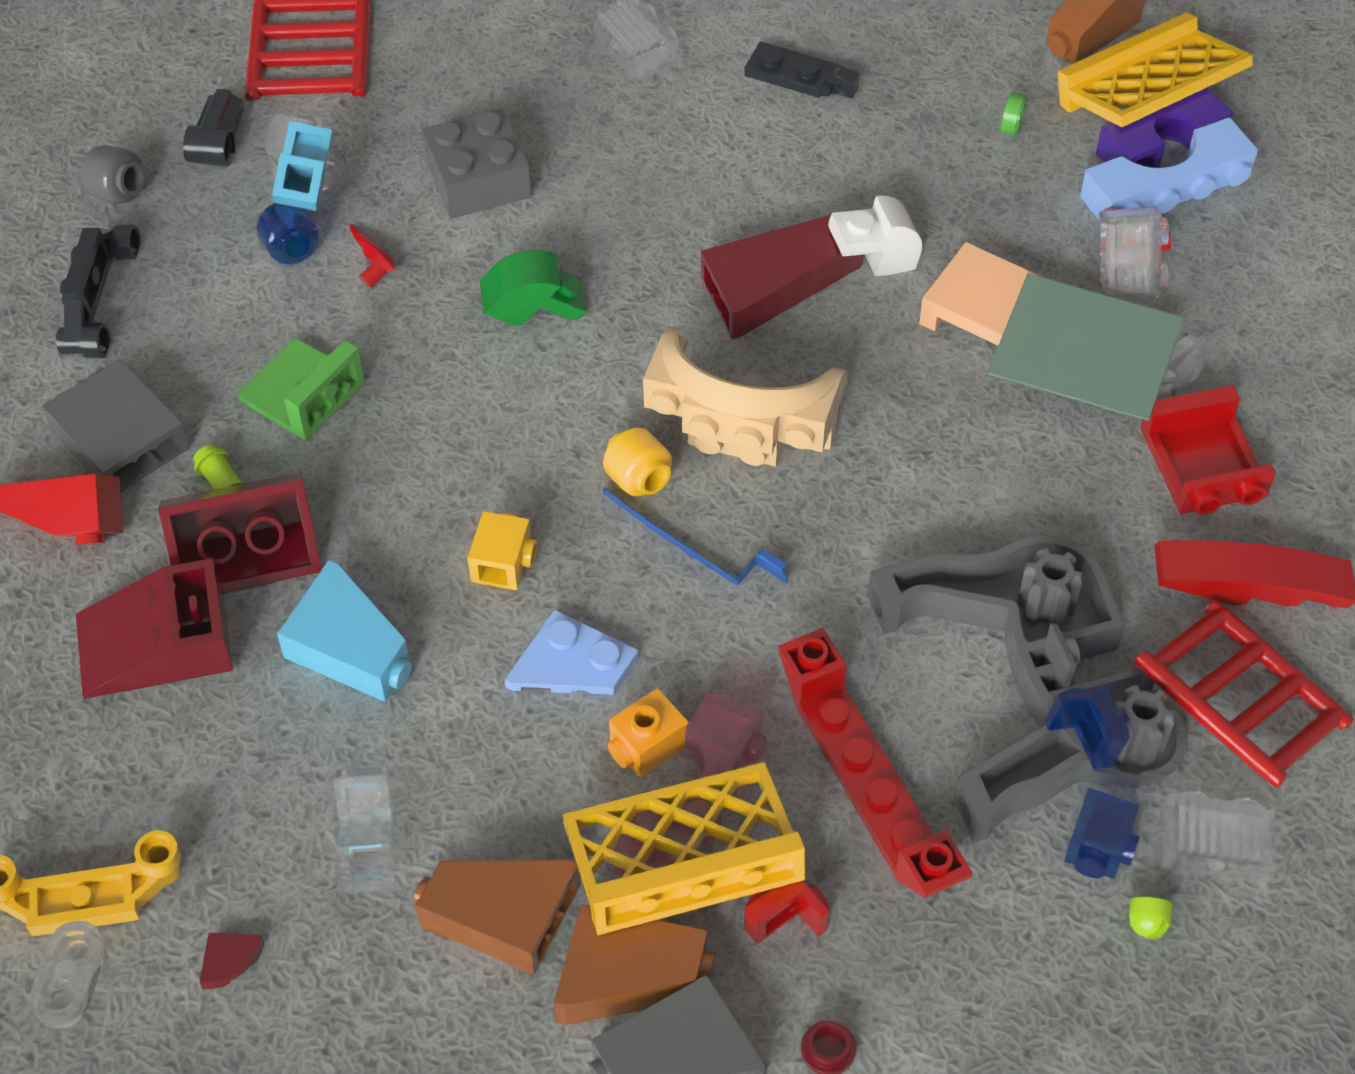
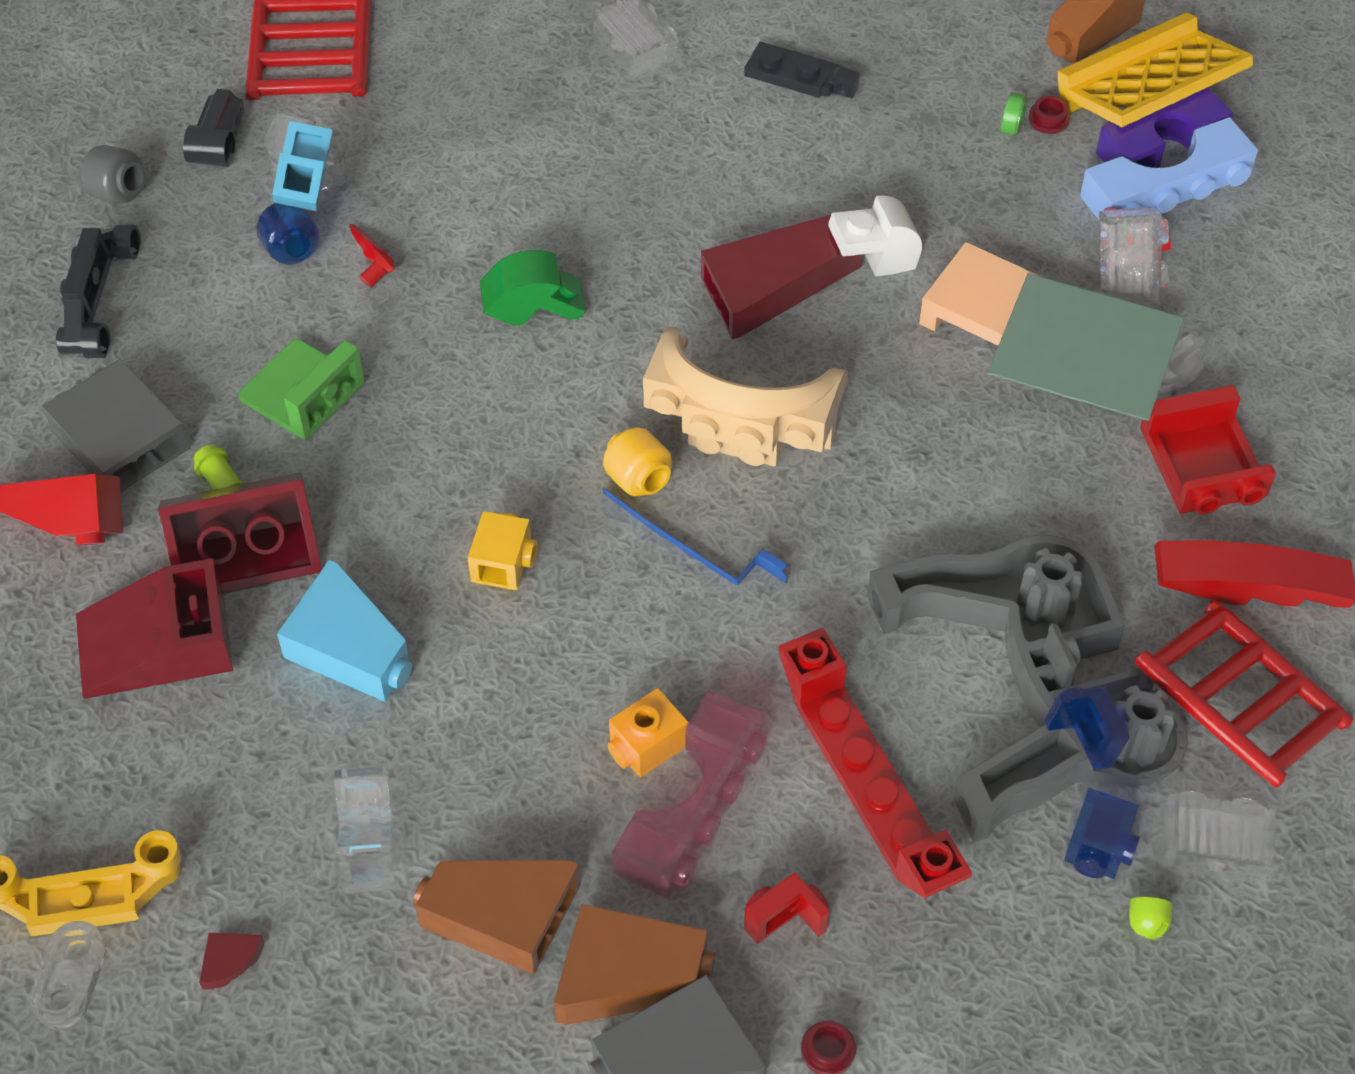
dark grey brick [422,108,531,219] -> none
light blue wing [505,610,639,695] -> none
yellow fence [563,762,805,936] -> none
none -> dark red plate [1028,96,1071,134]

